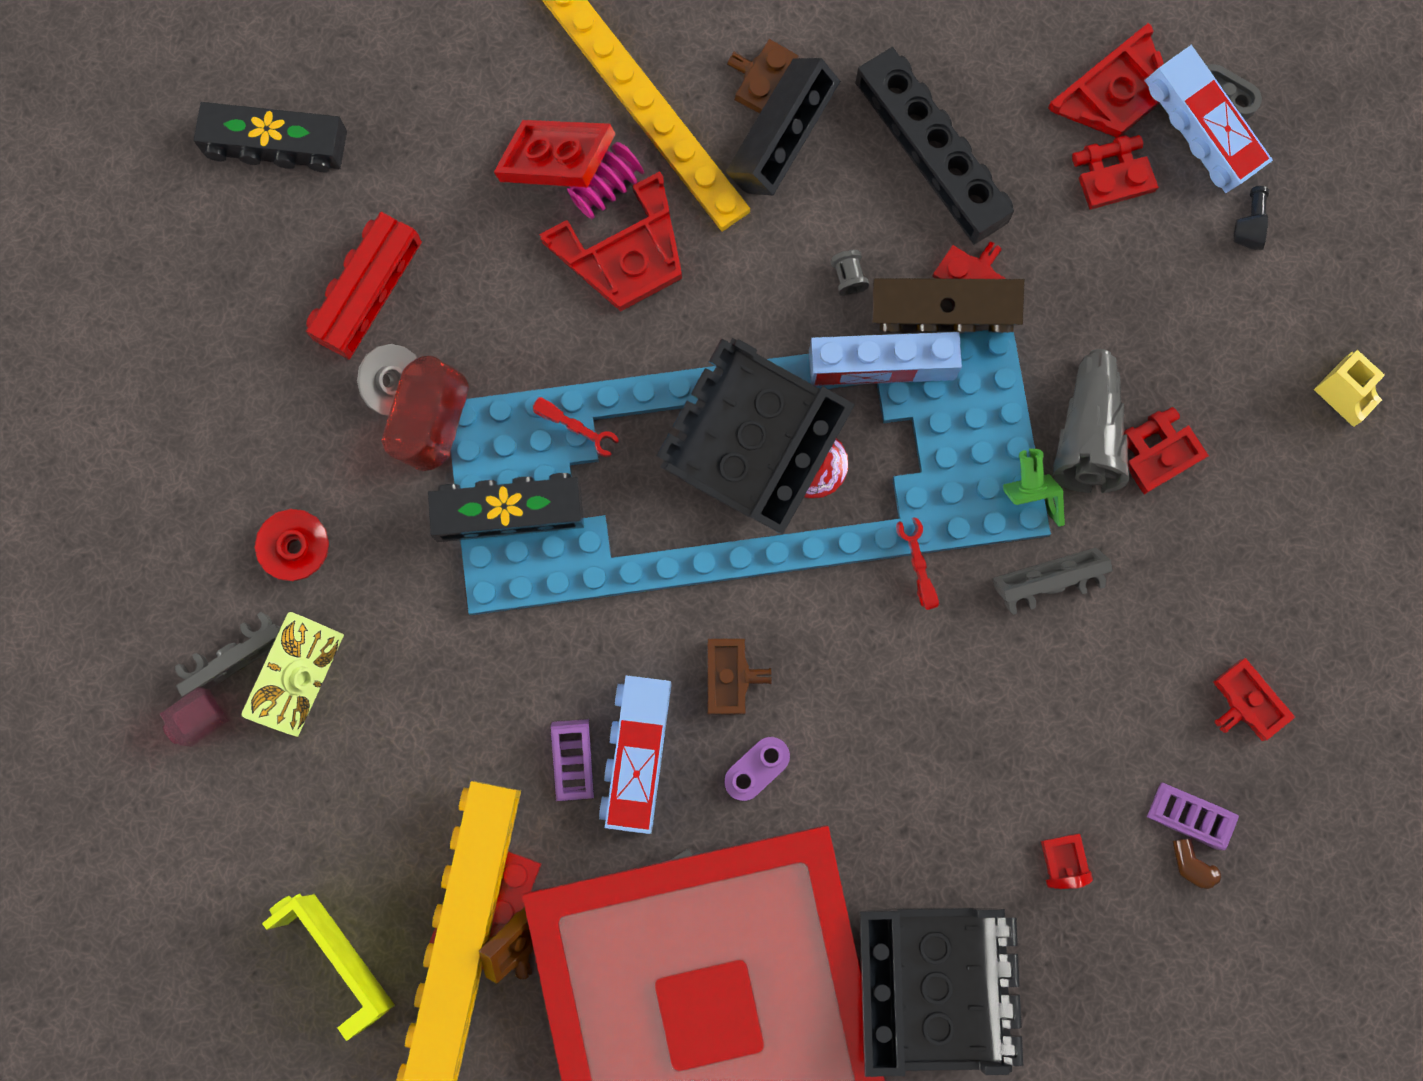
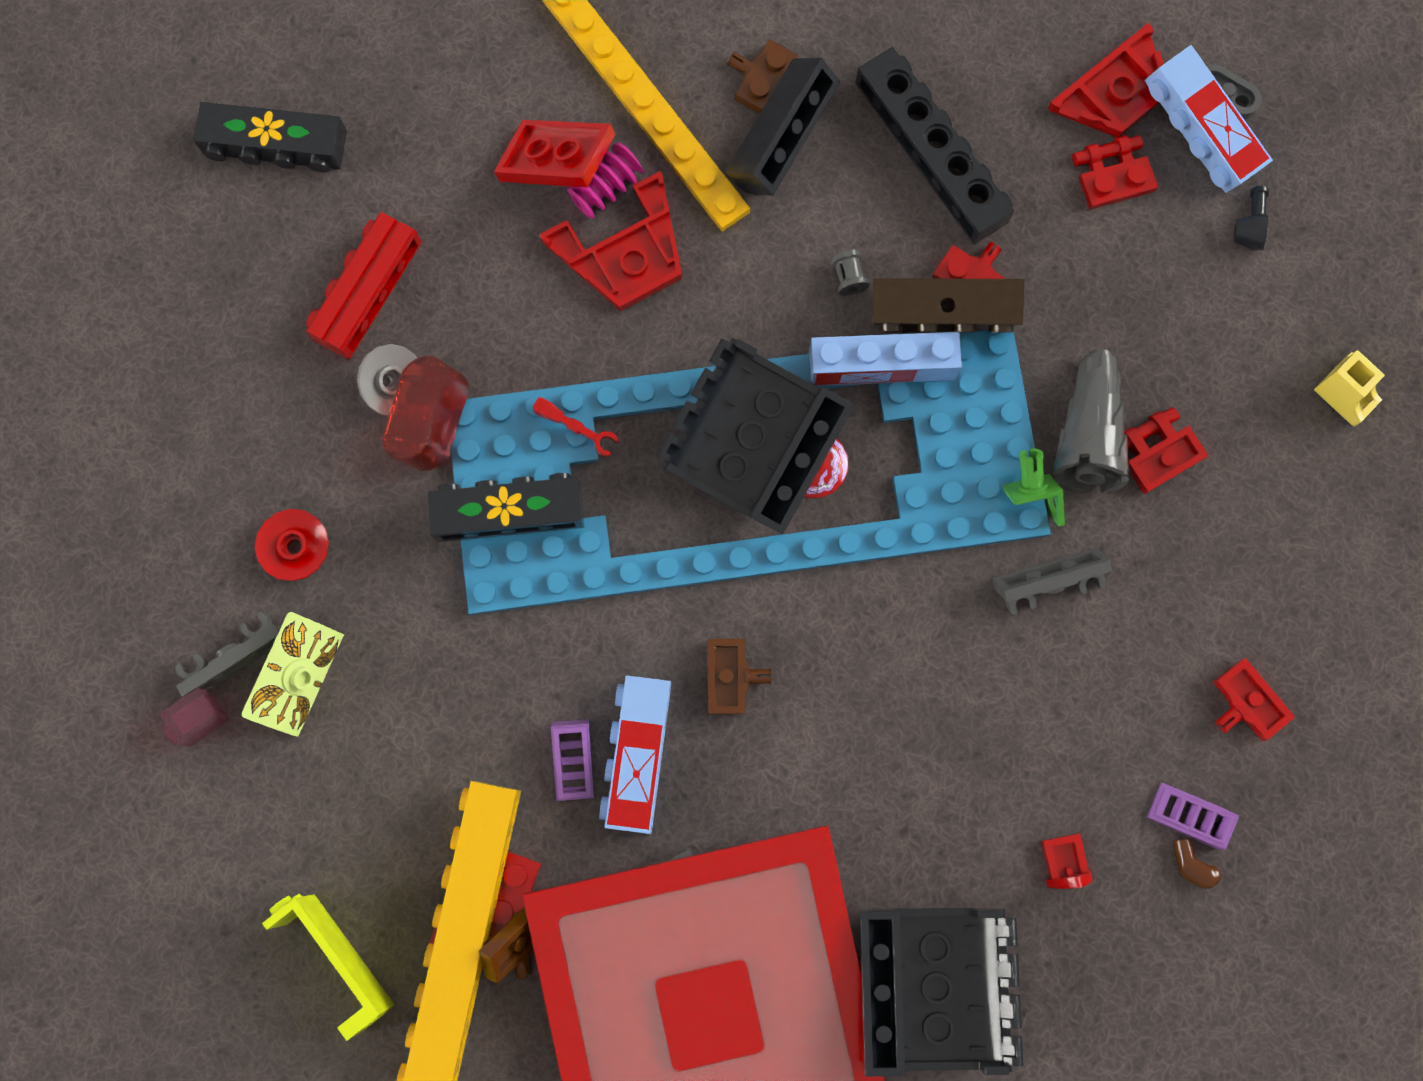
medium lavender plate [724,737,790,801] -> none
red piece [896,517,939,610] -> none

